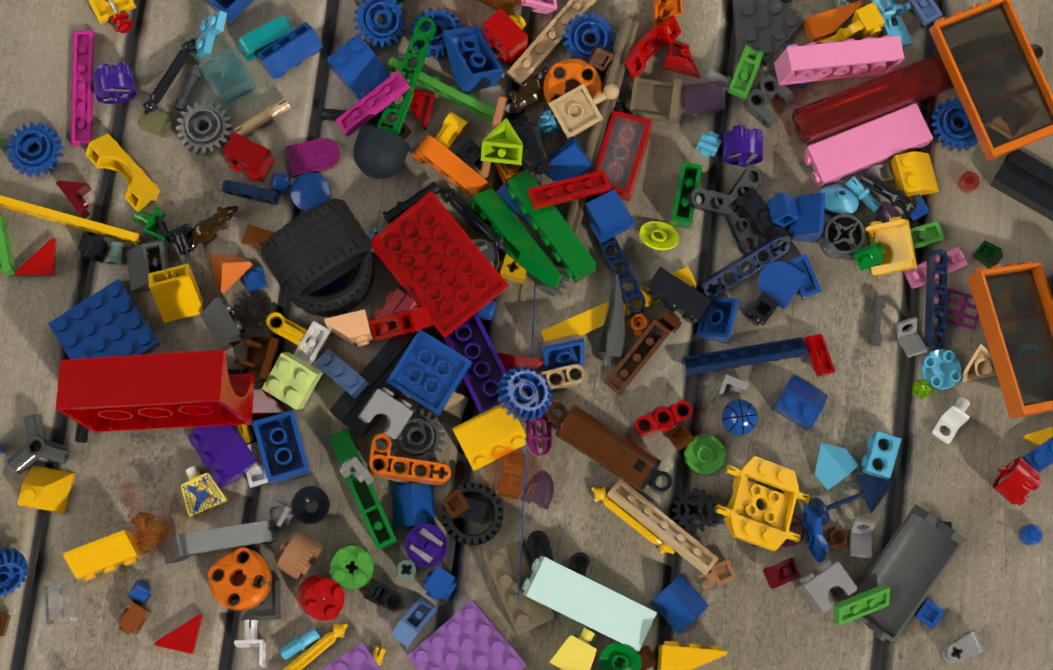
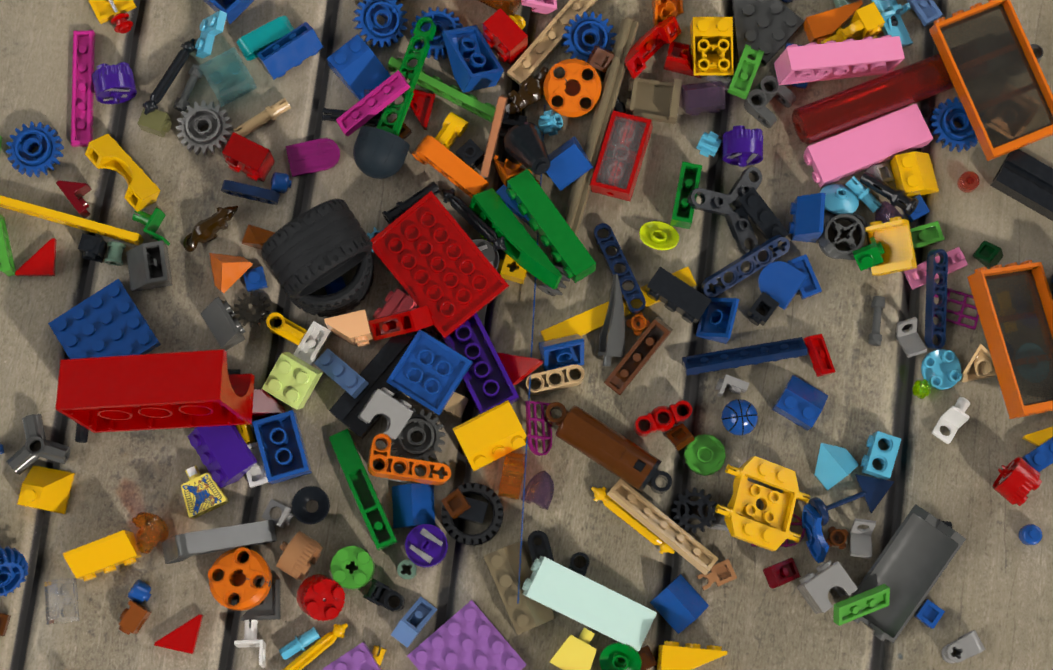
yellow brick [148,263,204,323] -> none
black bracket [156,216,193,255] -> none
reddish brown plate [234,337,278,379] -> none
blue dish [291,173,330,211] -> none
light grey bracket [339,457,374,485] -> none
blue brick [423,566,457,601] -> none
blue piece [477,300,497,320] -> none
lime slope [481,118,523,165] -> none
blue gear [496,366,553,422] -> none
red plate [527,170,611,210] -> none
tan plate [548,83,619,140] -> none
blue plate [586,189,635,244] -> none
reddish brown plate [660,311,682,333] -> none
blue brick [767,192,800,227] -> none
none -> yellow slope [690,17,734,76]

